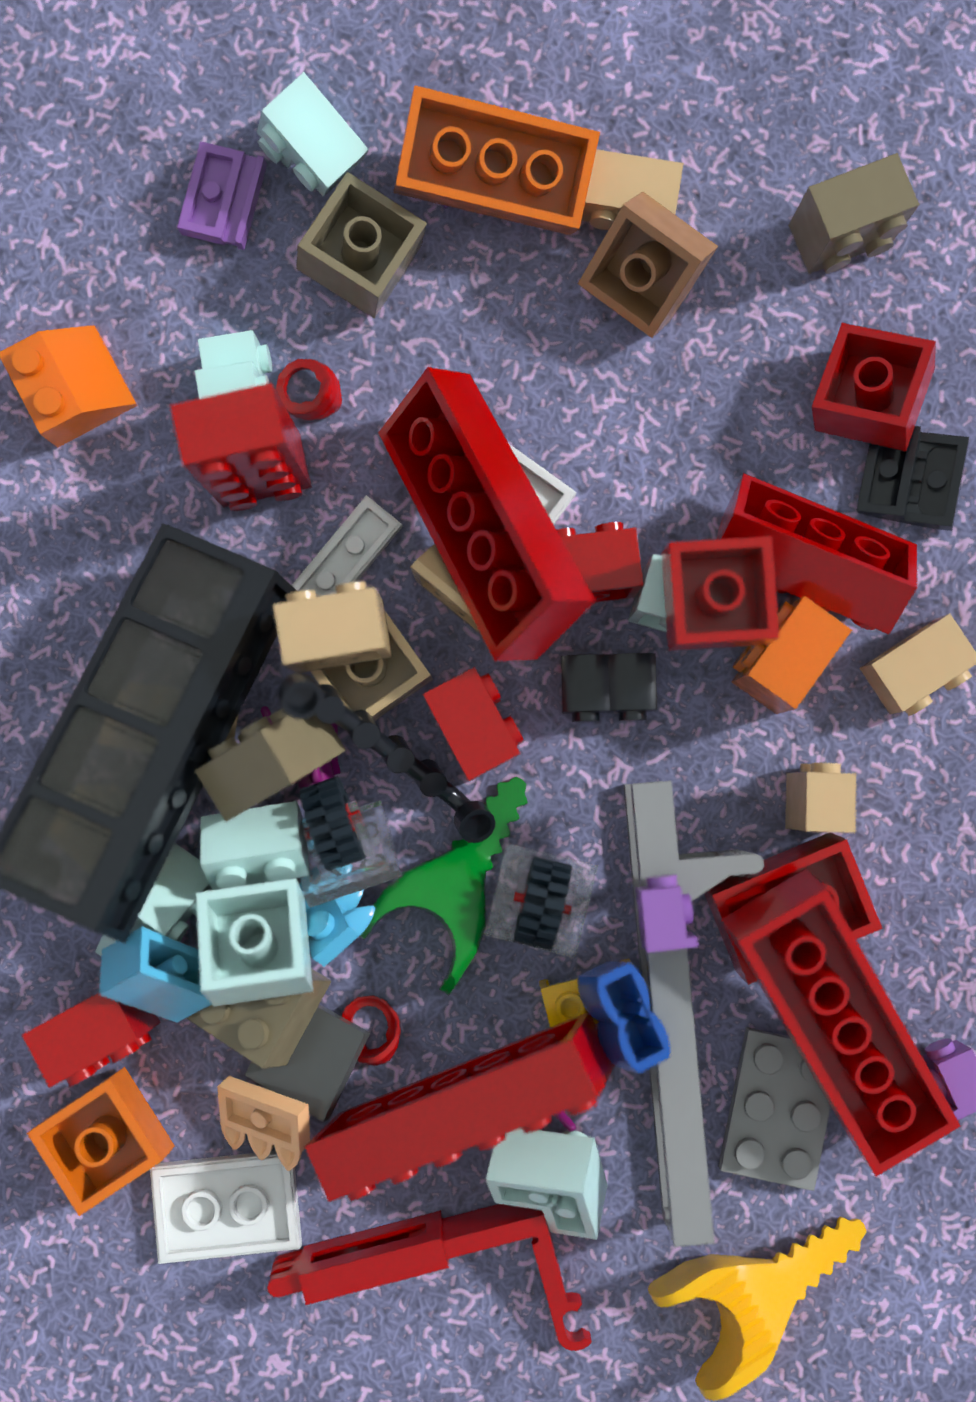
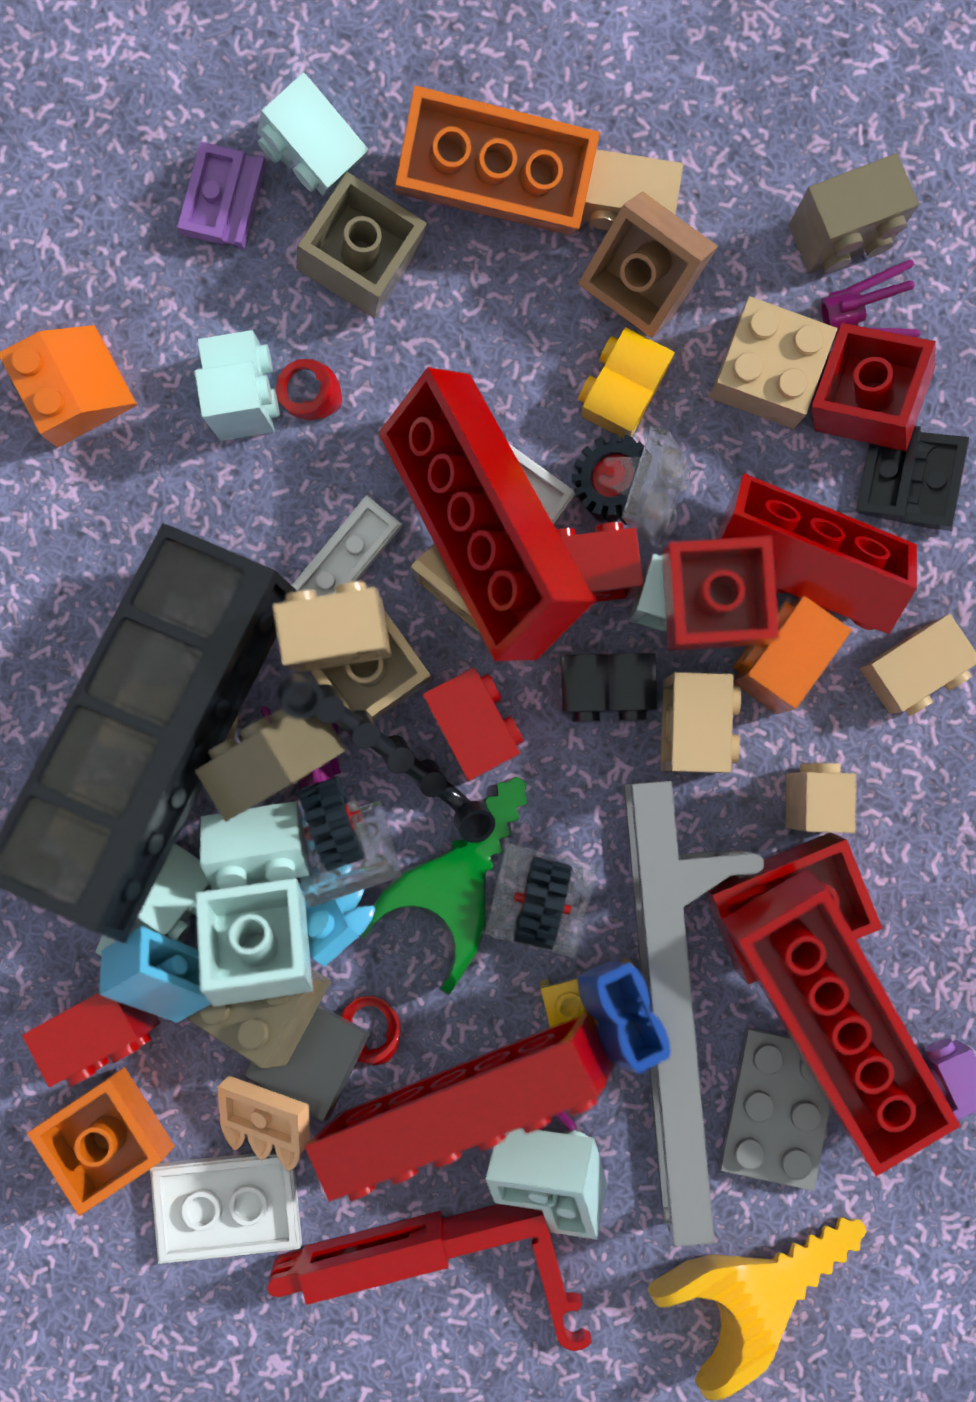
red brick [170,382,312,511] -> none
medium lavender brick [635,874,698,953] -> none
none -> clear plate [572,427,691,548]
none -> yellow brick [578,327,675,439]
none -> tan brick [660,672,741,774]
none -> tan brick [709,296,838,429]
none -> magenta plant [820,259,921,338]

